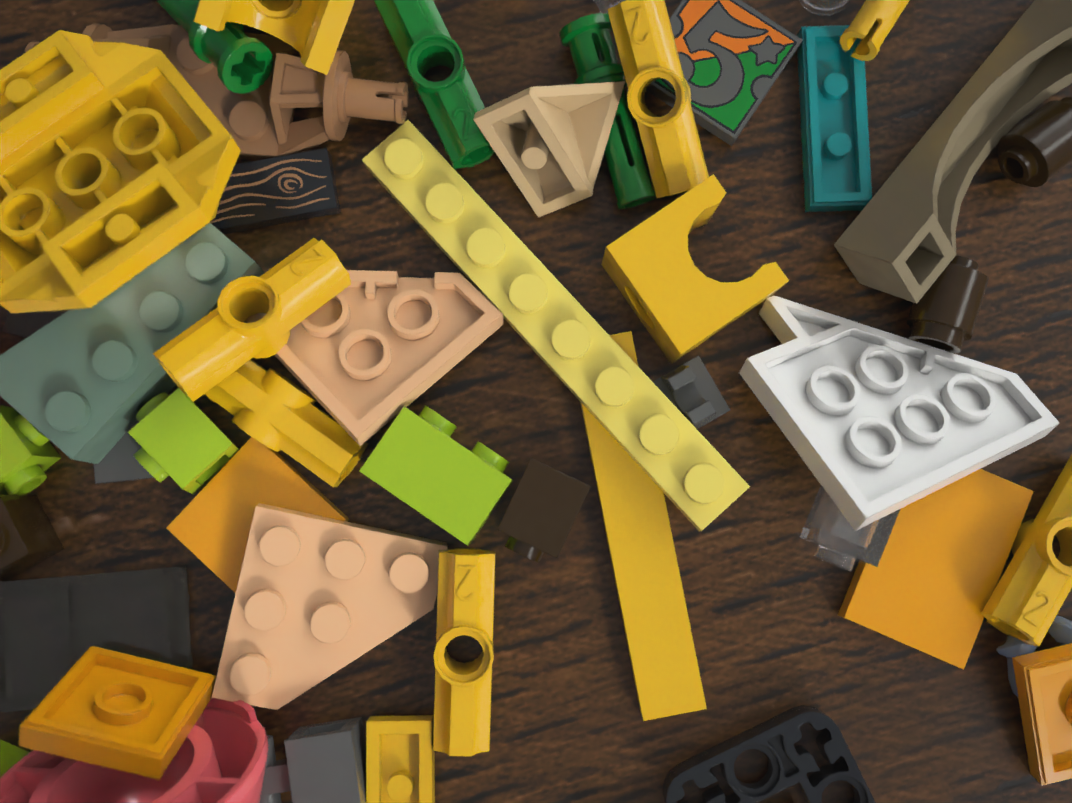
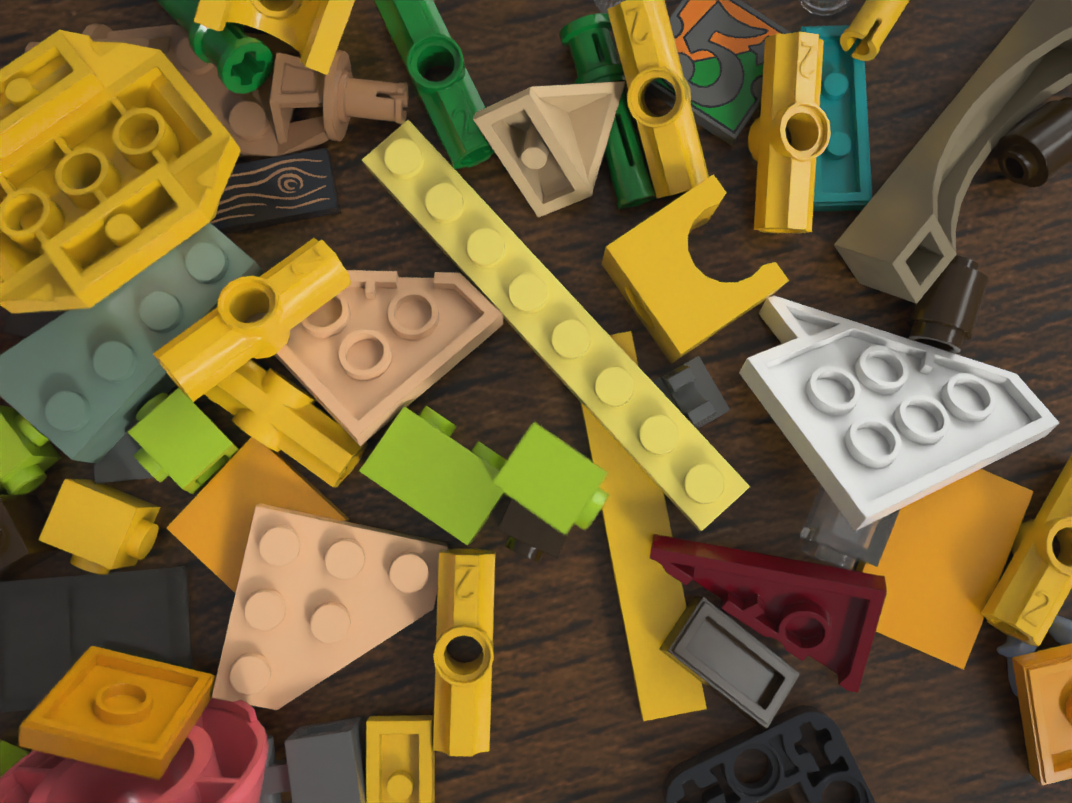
none -> yellow brick [38,479,160,575]
none -> lime brick [491,422,609,535]
none -> dark red wing [649,534,887,693]
none -> tile [659,596,800,729]
none -> yellow piece [748,32,831,234]

